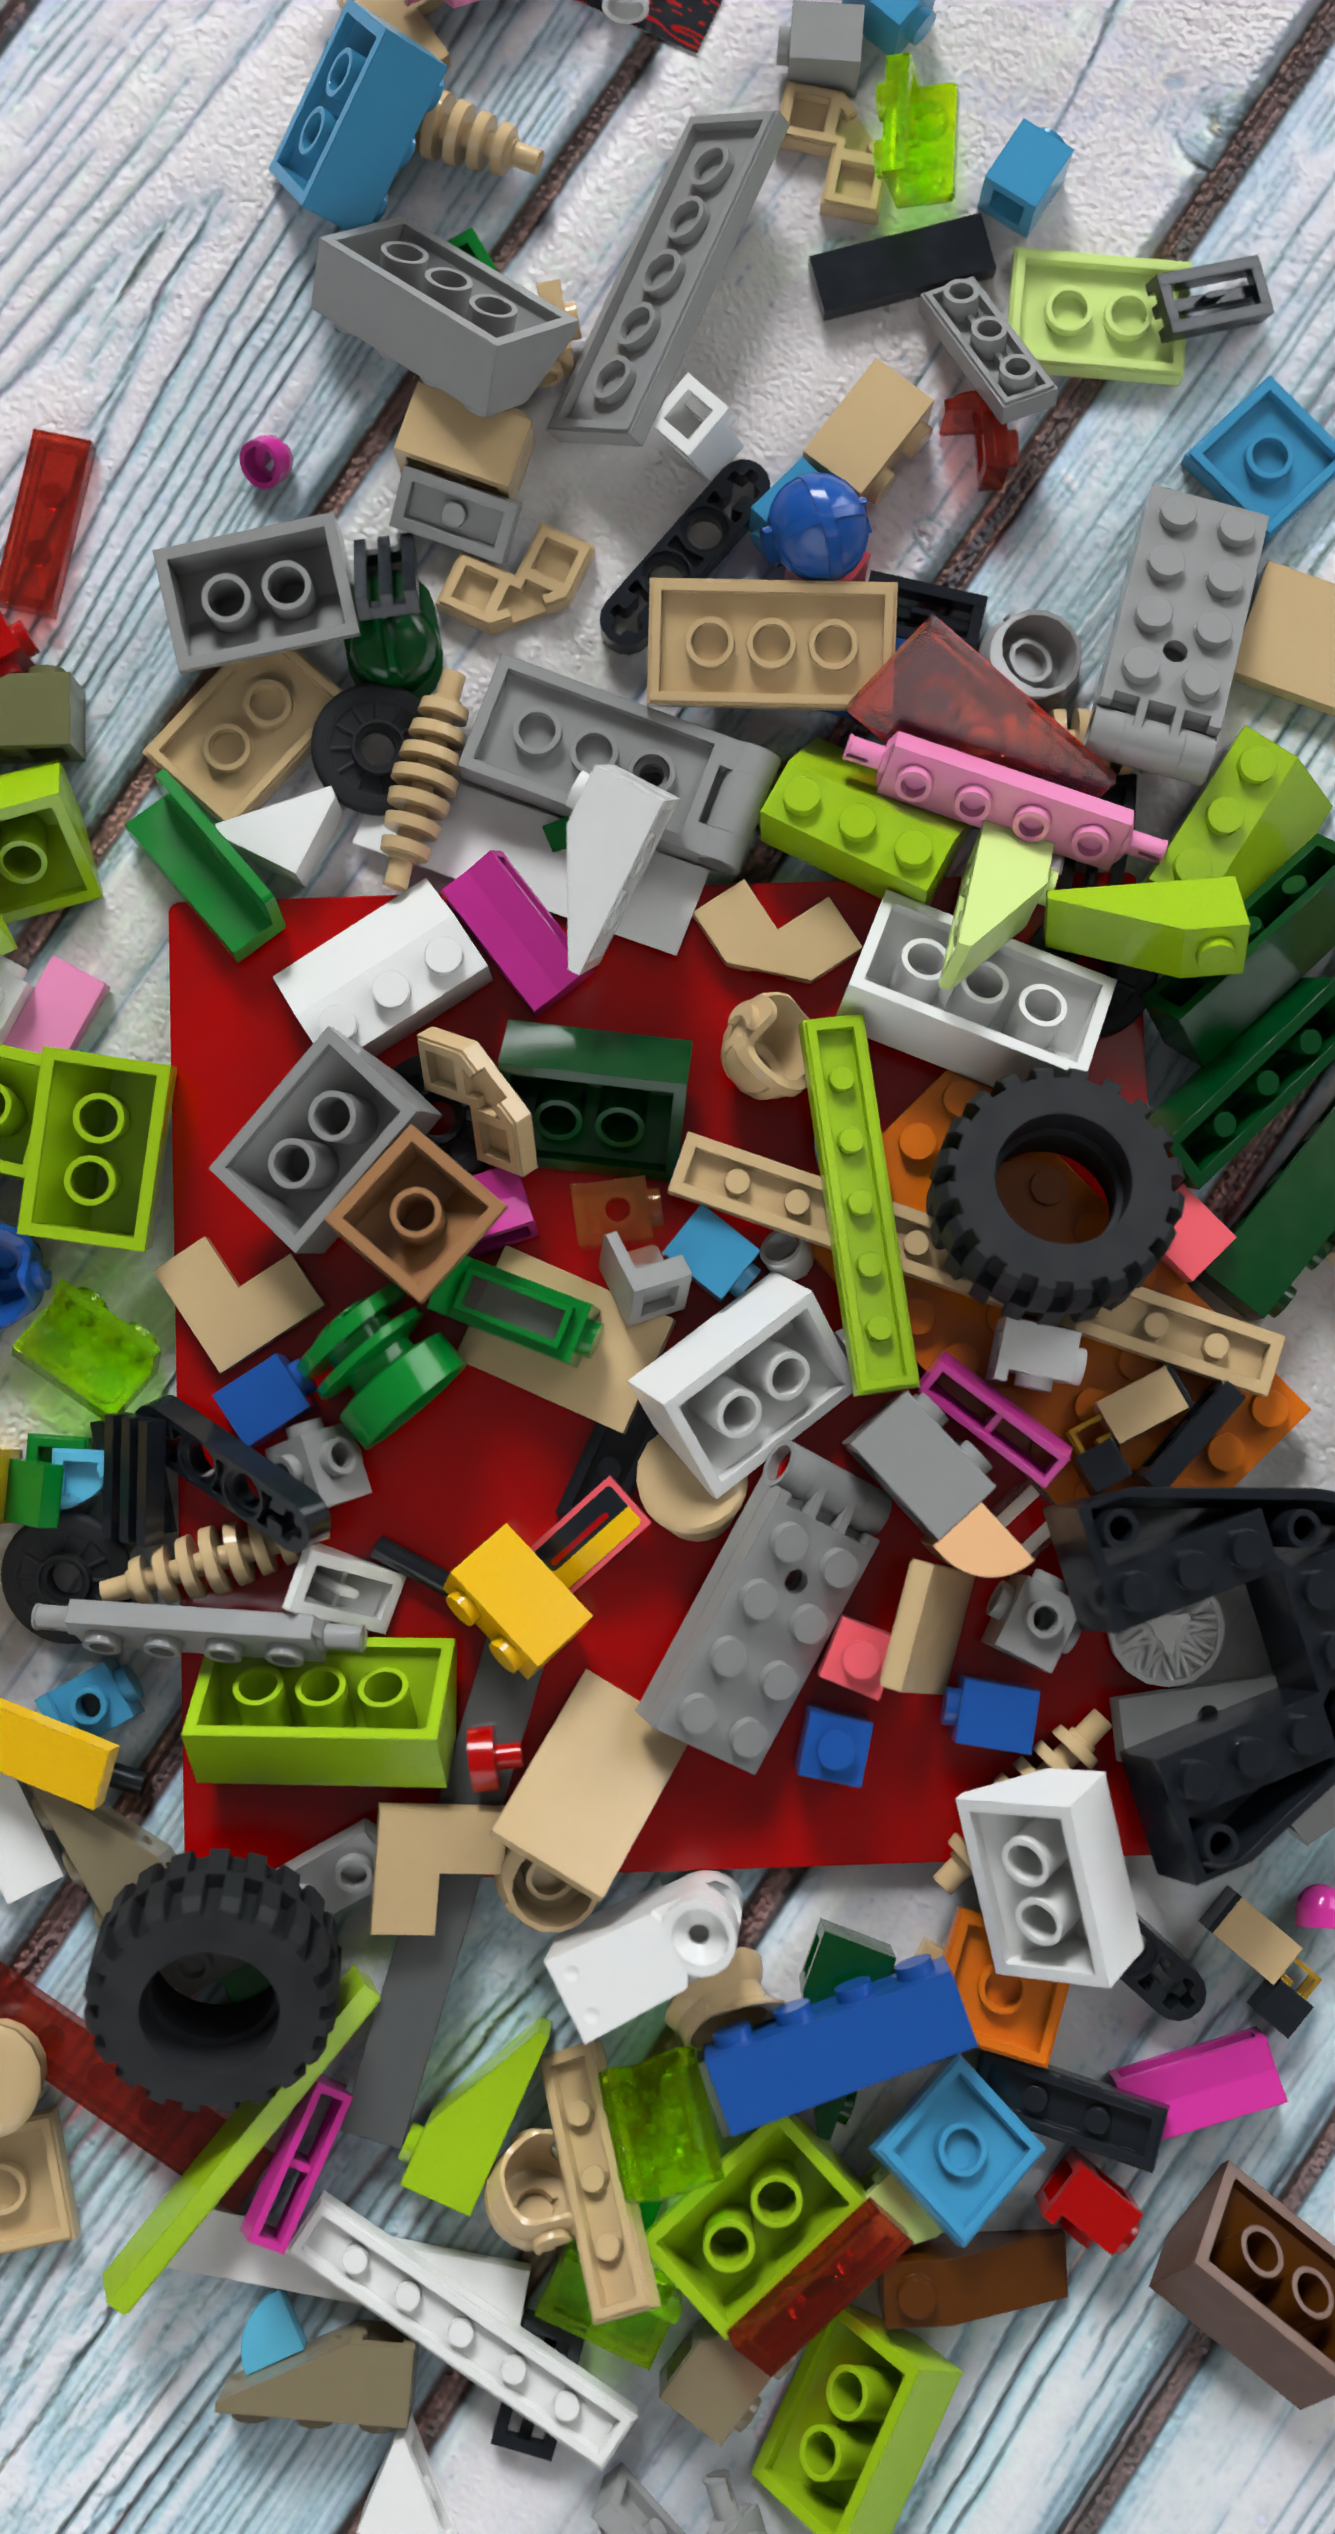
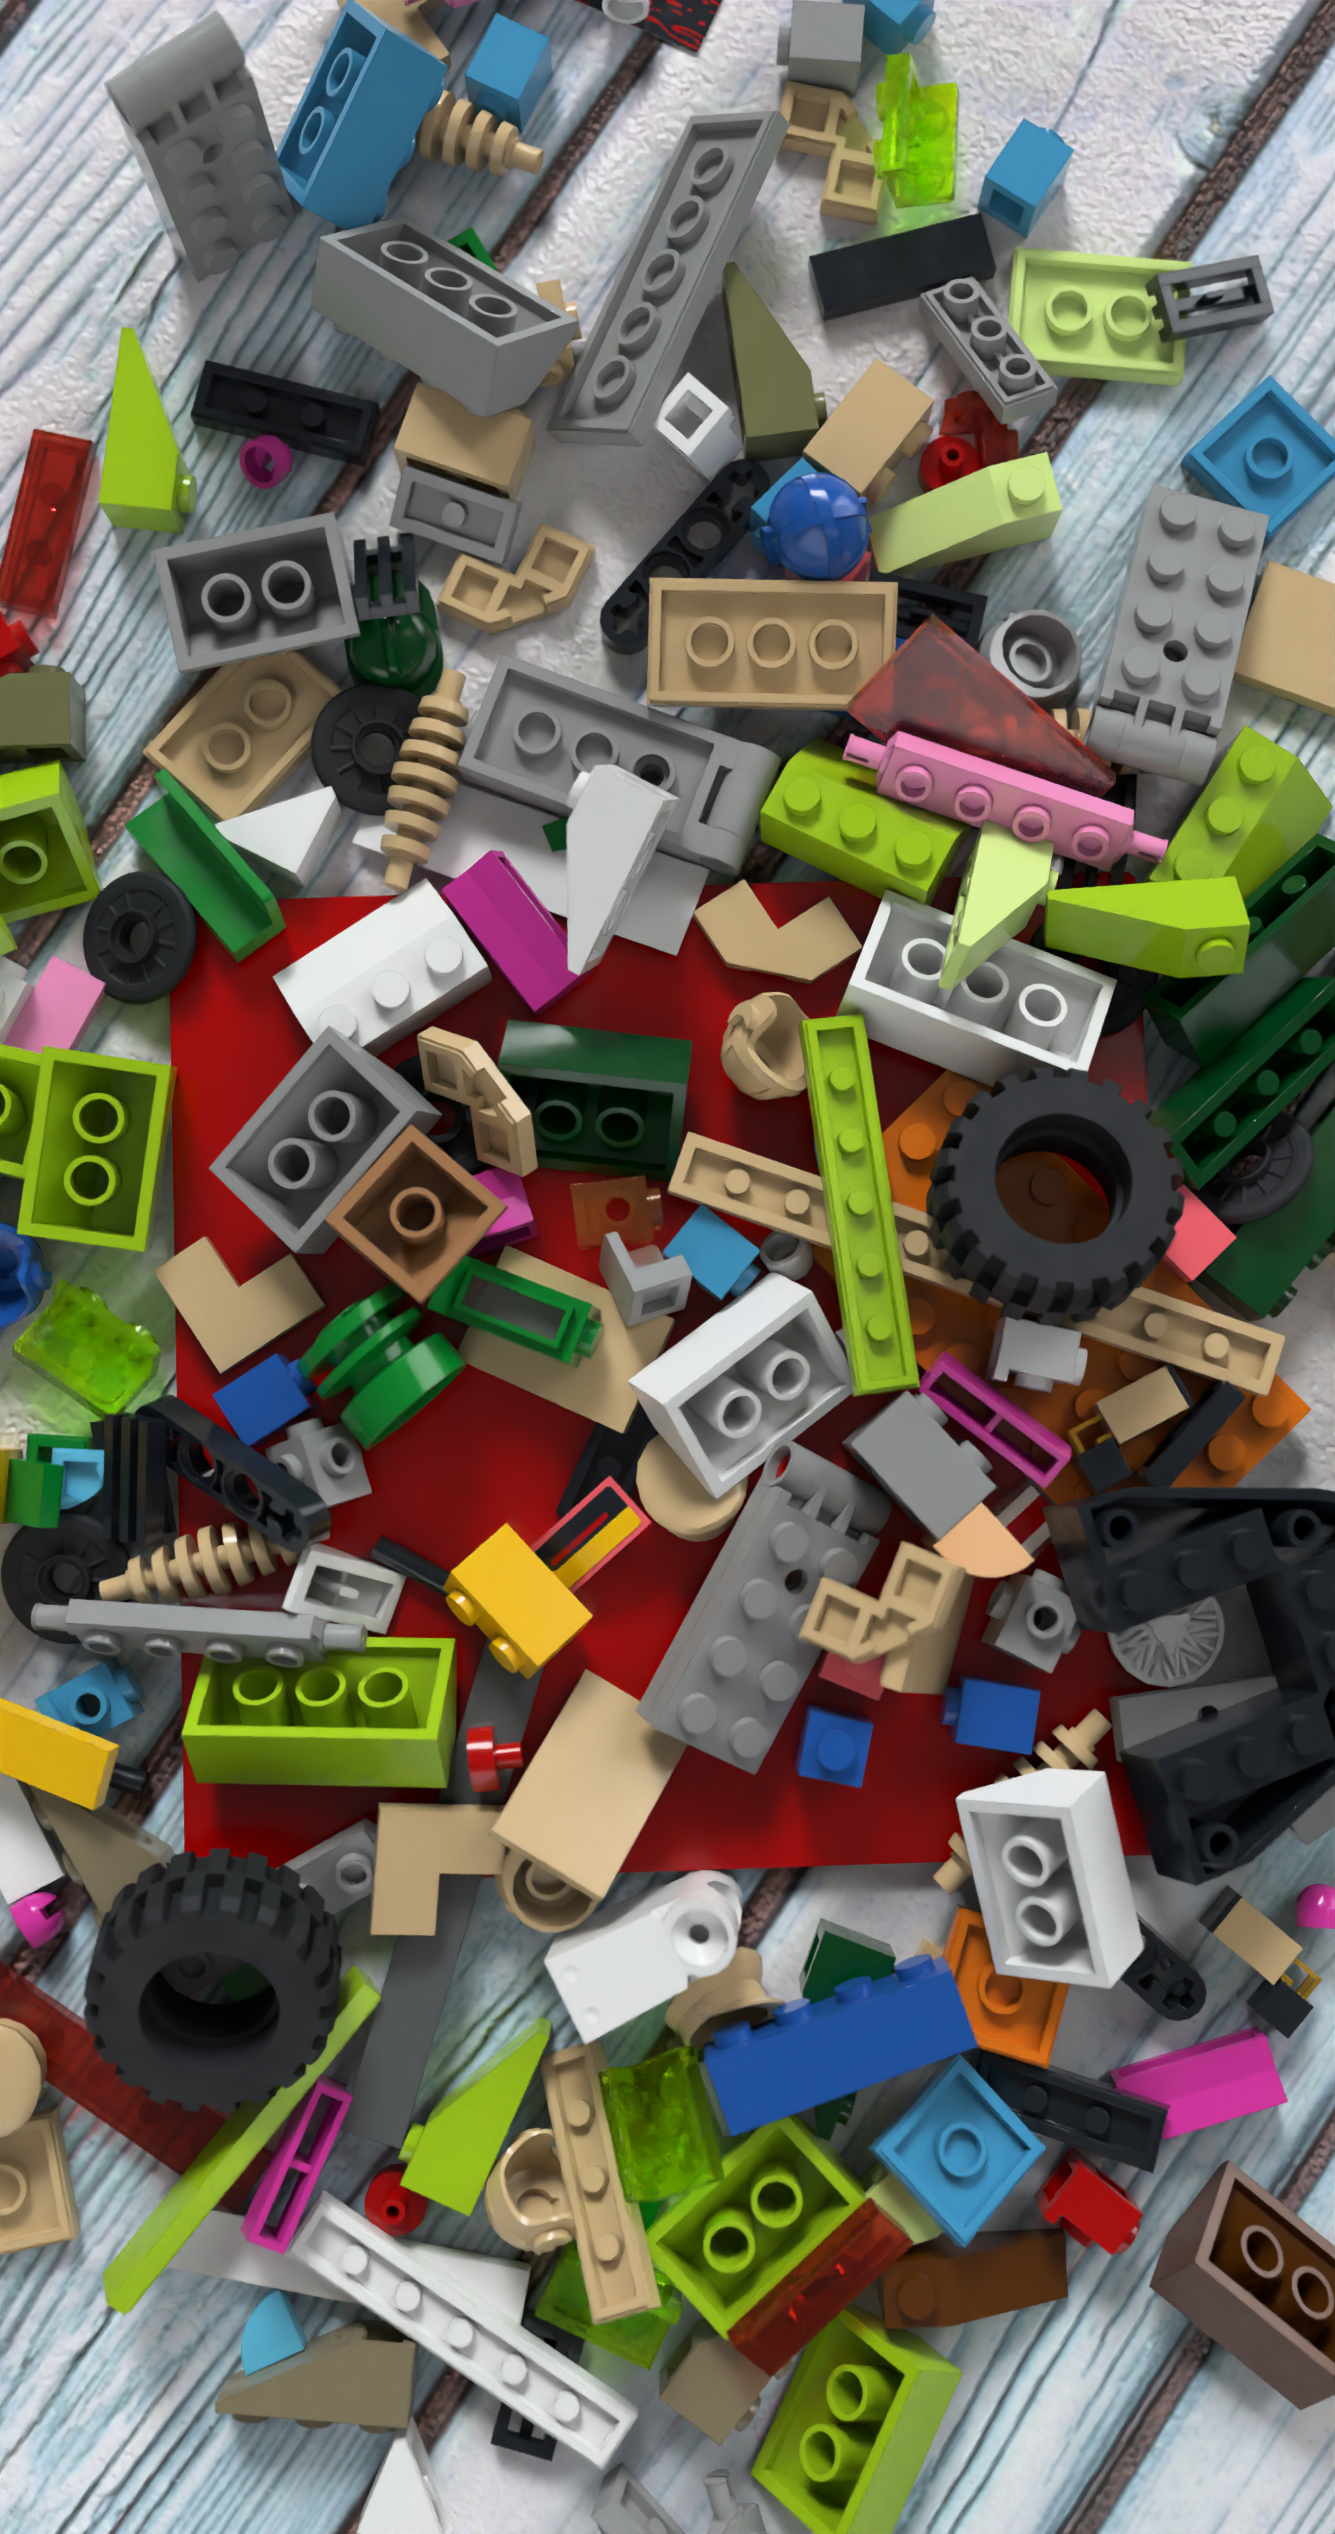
none -> dark pink hinge [10,1891,65,1949]
none -> black wheel [83,871,197,1005]
none -> lime slope [98,327,197,534]
none -> light grey hinge [104,10,296,283]
none -> black tile [190,360,381,467]
none -> red tile [364,2164,430,2236]
none -> dark azure brick [464,13,553,133]
none -> olive slope [721,262,827,462]
none -> tan tile [798,1541,967,1664]
none -> yellowish green slope [868,452,1063,576]
none -> red tile [918,436,980,493]
none -> black wheel [1188,1111,1315,1224]

